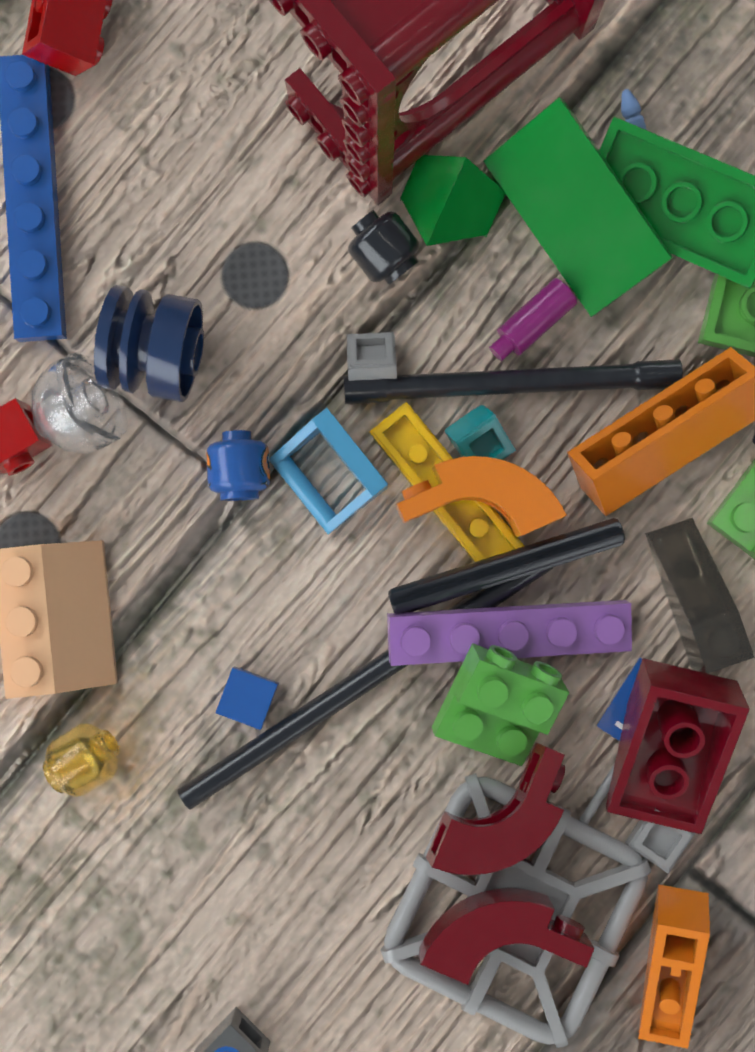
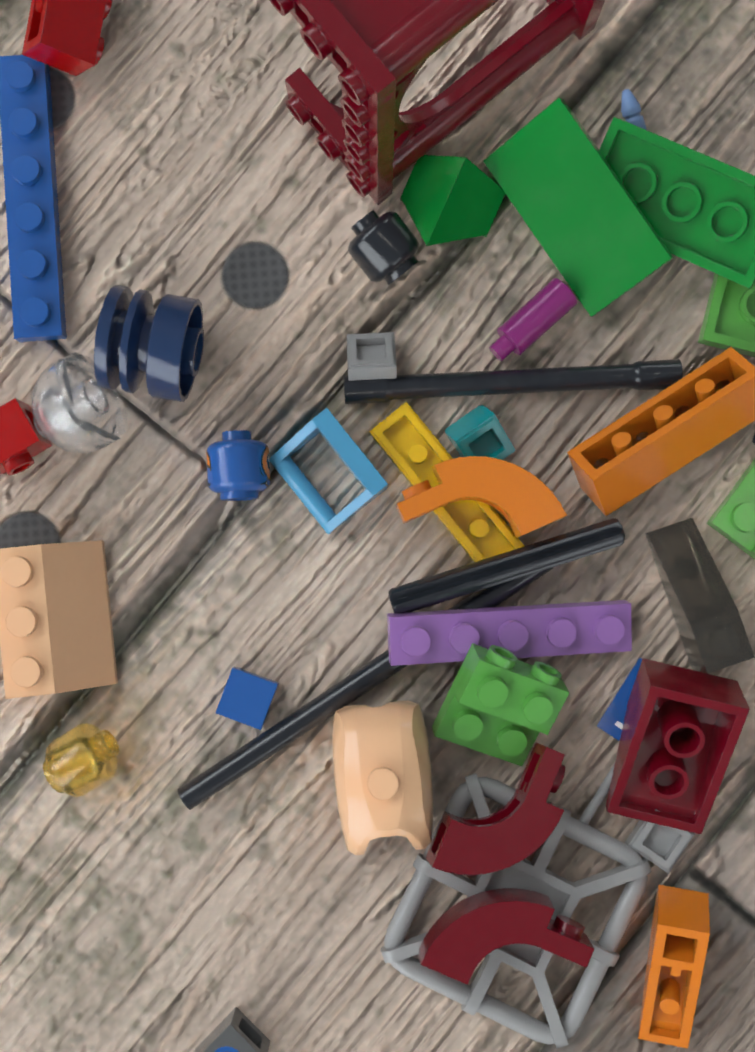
none -> light nougat animal [332,700,433,856]

